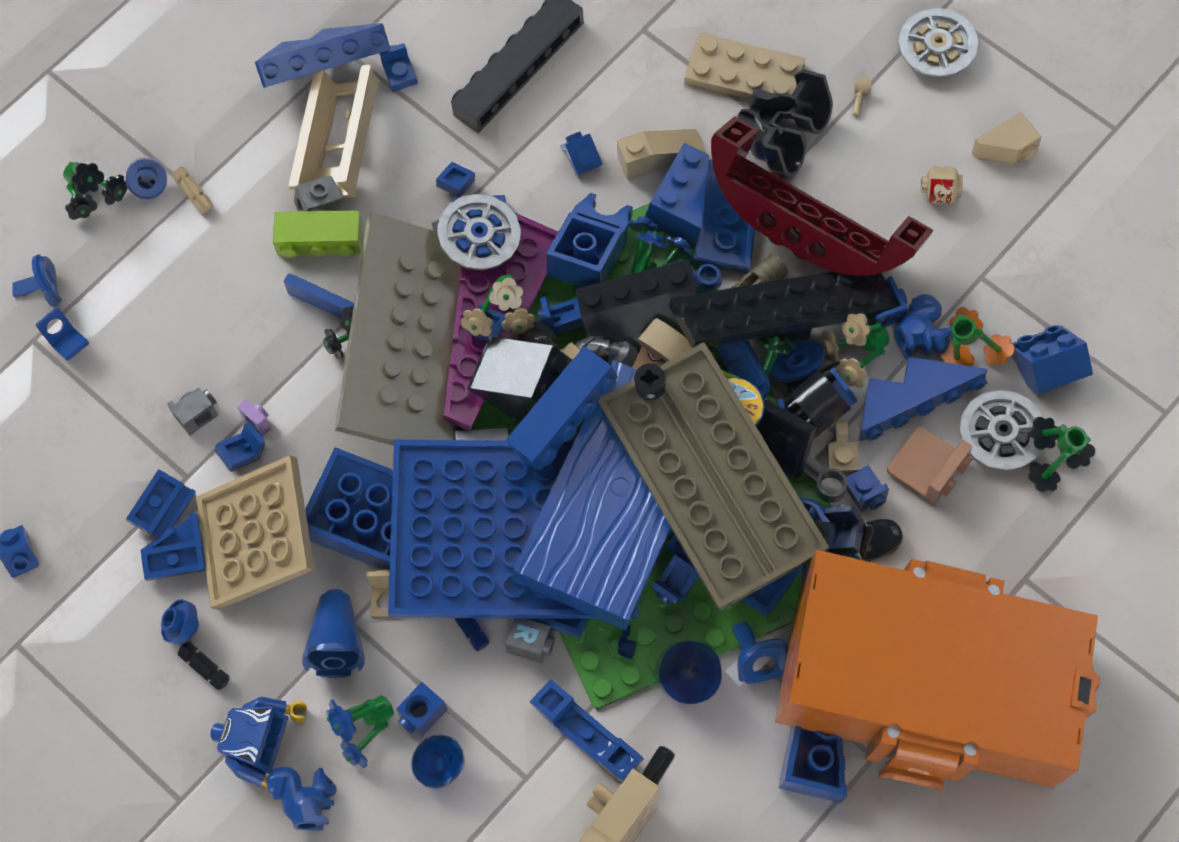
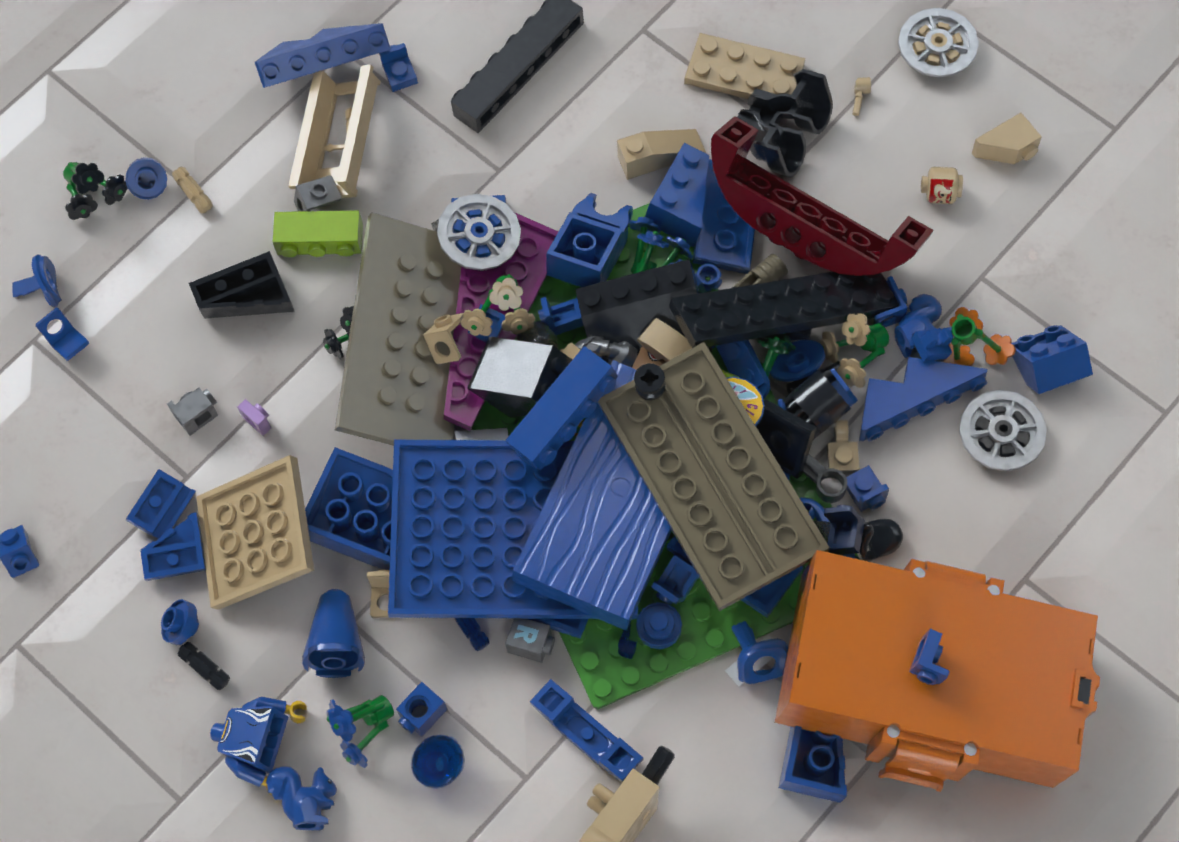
blue bracket [214,422,265,472] -> none
blue tile [283,273,354,318] -> none
blue plate [436,162,475,198] -> none
blue bracket [560,131,603,176] -> none
clear blue brick [655,641,722,704] -> none
nougat bracket [887,427,973,504] -> none
black plant [1028,417,1095,492] -> none
none -> black wedge [189,251,295,319]
none -> tan bracket [423,313,464,364]
none -> blue plate [636,602,682,649]
none -> blue bracket [909,629,950,685]
none -> blue tile [911,327,953,362]

